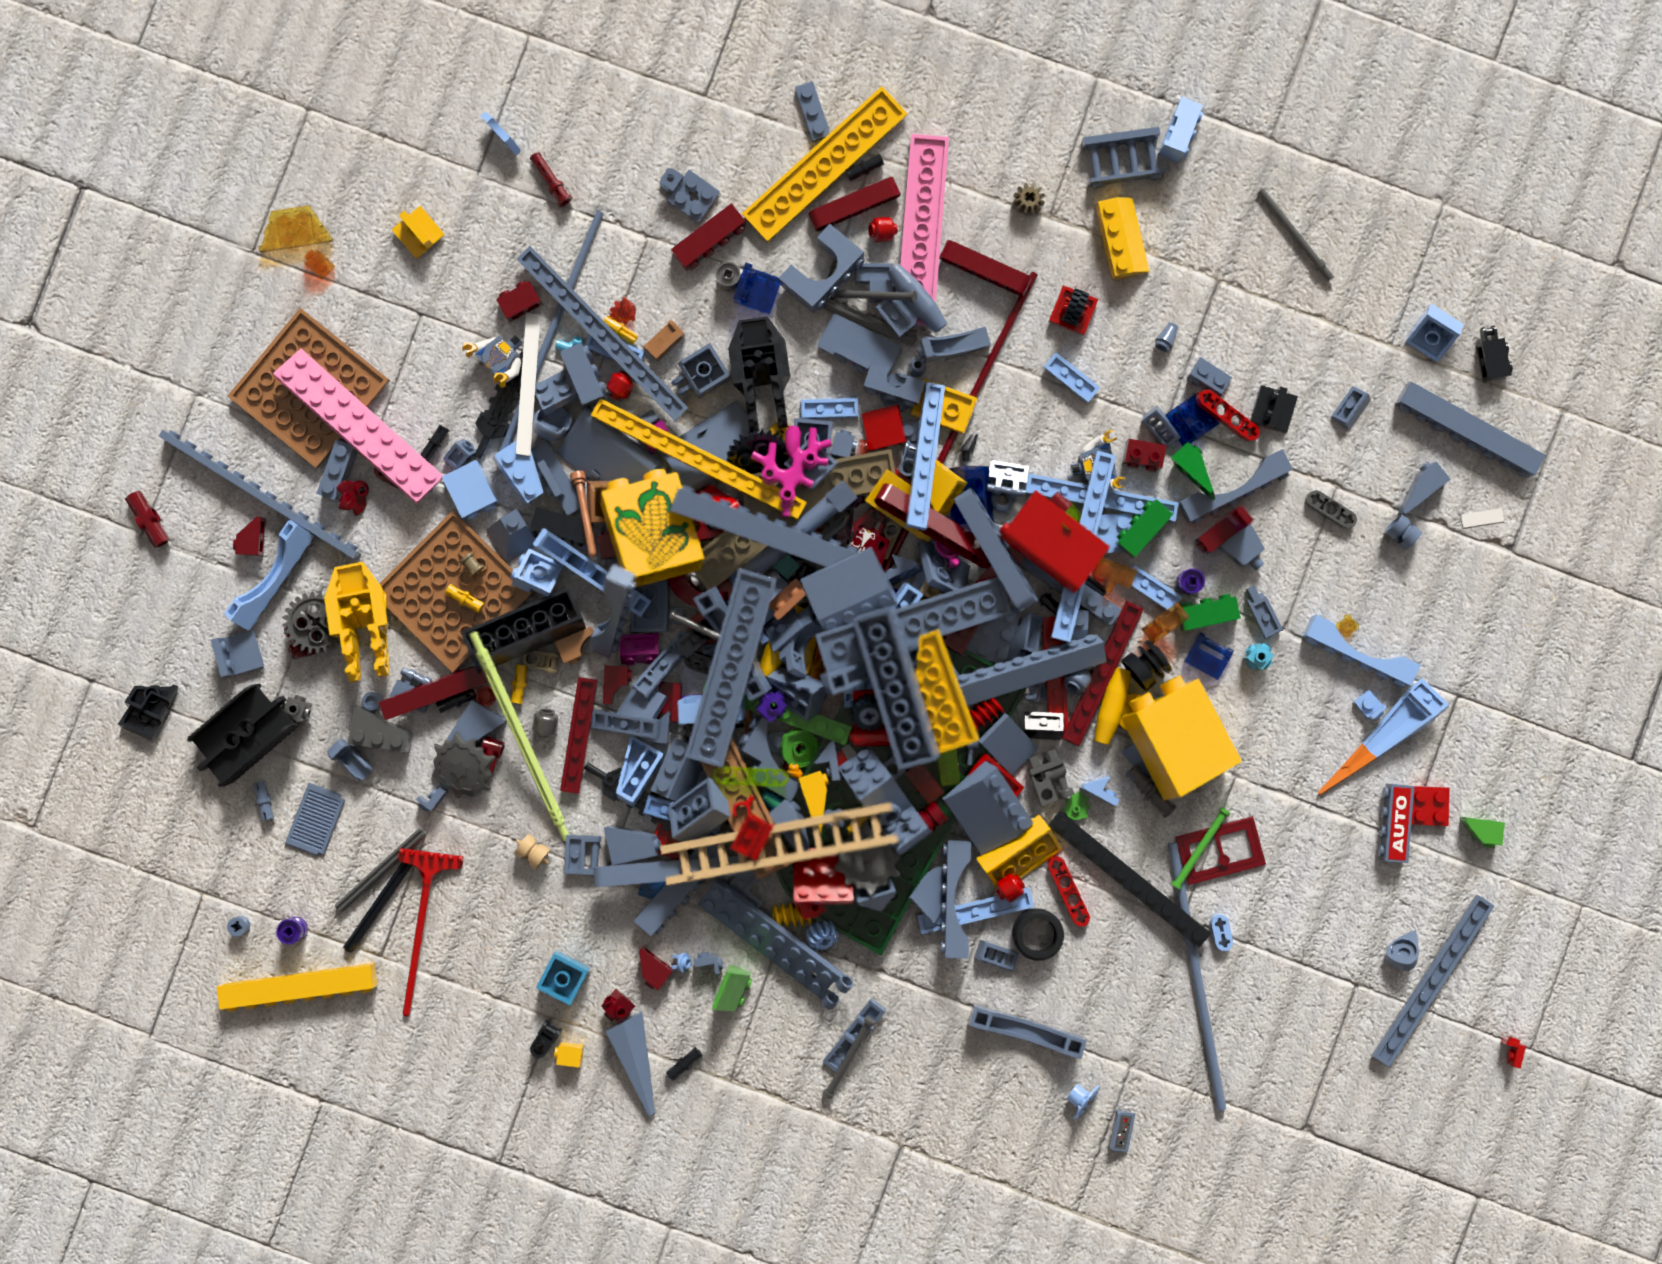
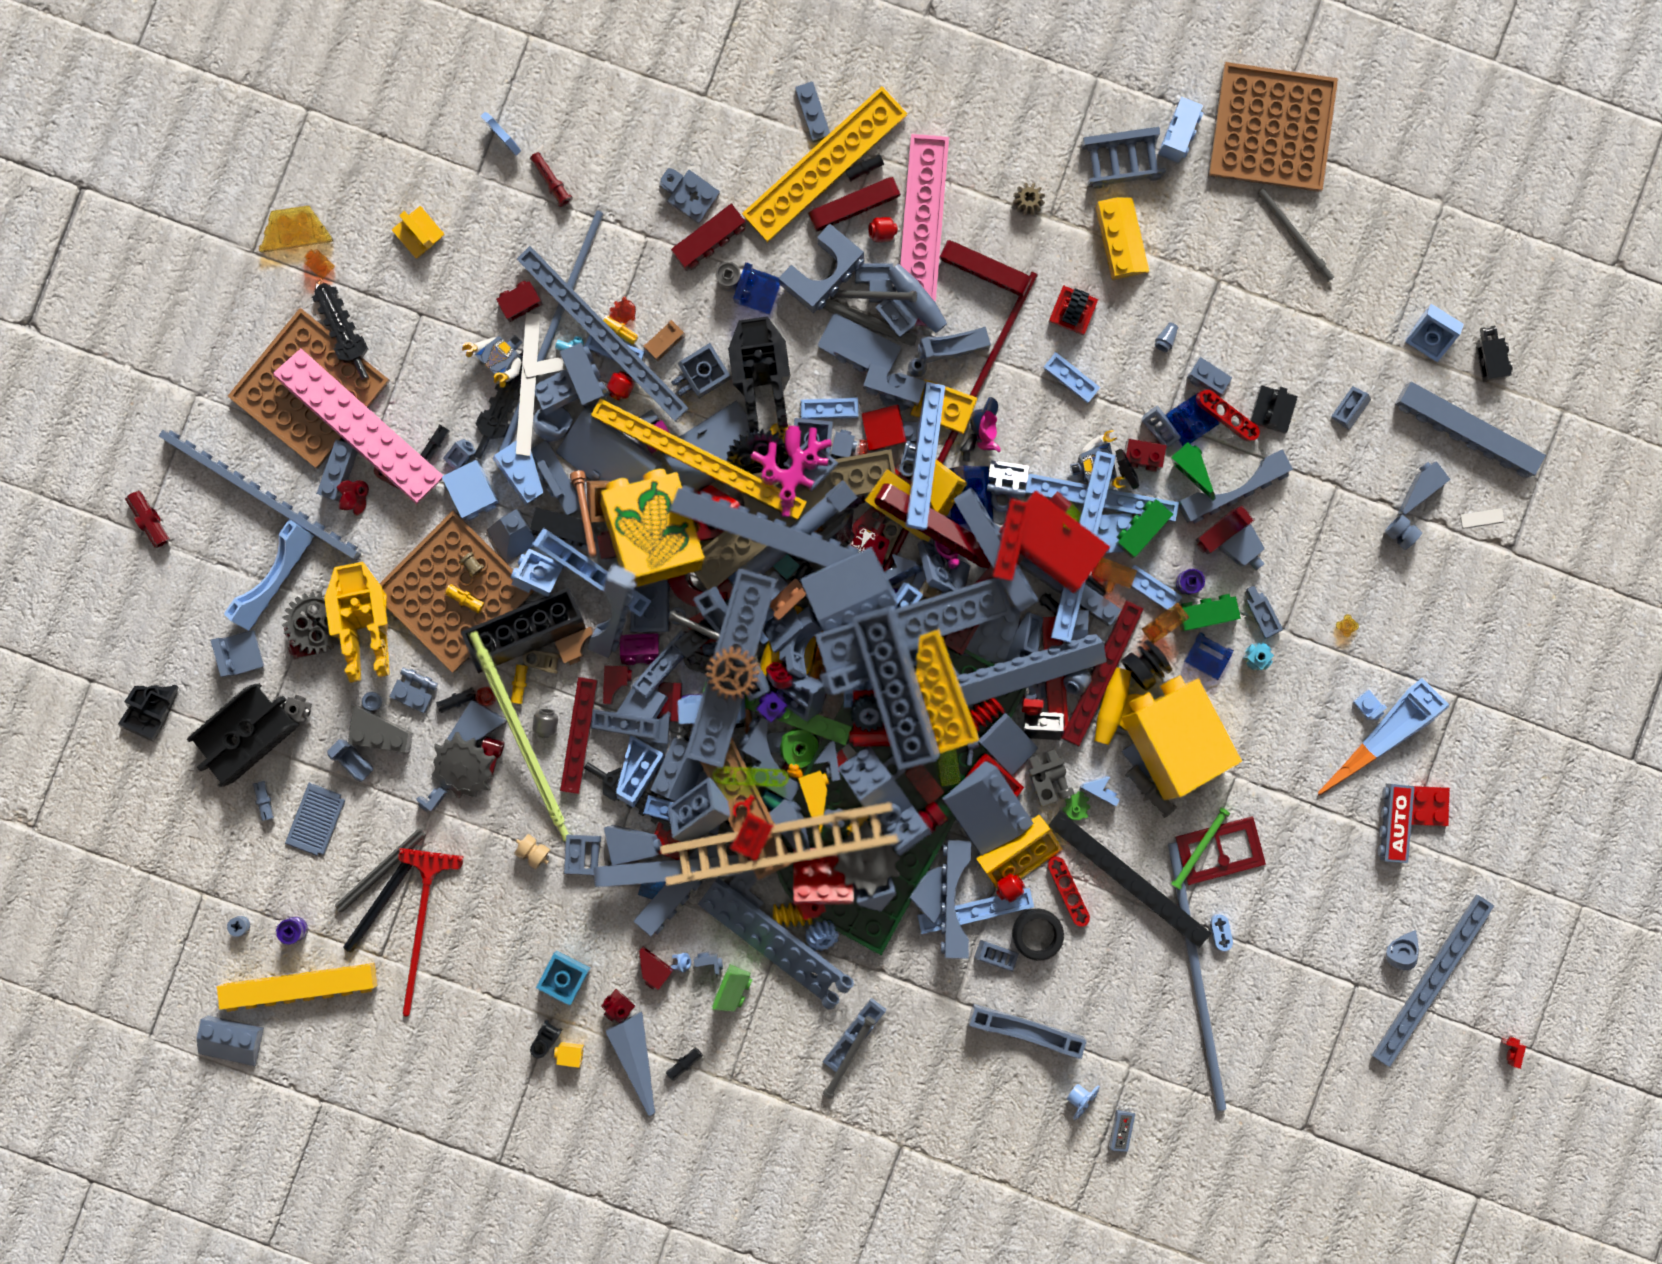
dark red slope [233,517,266,556] -> none
dark red slope [378,666,489,720] -> none
light blue arch [1303,615,1421,688] -> none
dark grey beam [1305,490,1357,529] -> none
bright green slope [1460,817,1505,848] -> none
none -> sand blue slope [196,1015,264,1066]
none -> black bar [312,280,369,382]
none -> white sticker [523,357,566,377]
none -> medium nougat gear [706,647,760,701]
none -> dark red plate [766,662,792,689]
none -> hair [971,397,1001,452]
none -> red plate [992,499,1030,580]
none -> red plate [1022,699,1043,715]
none -> black plate [1115,449,1139,490]
none -> medium nougat plate [1208,62,1338,192]

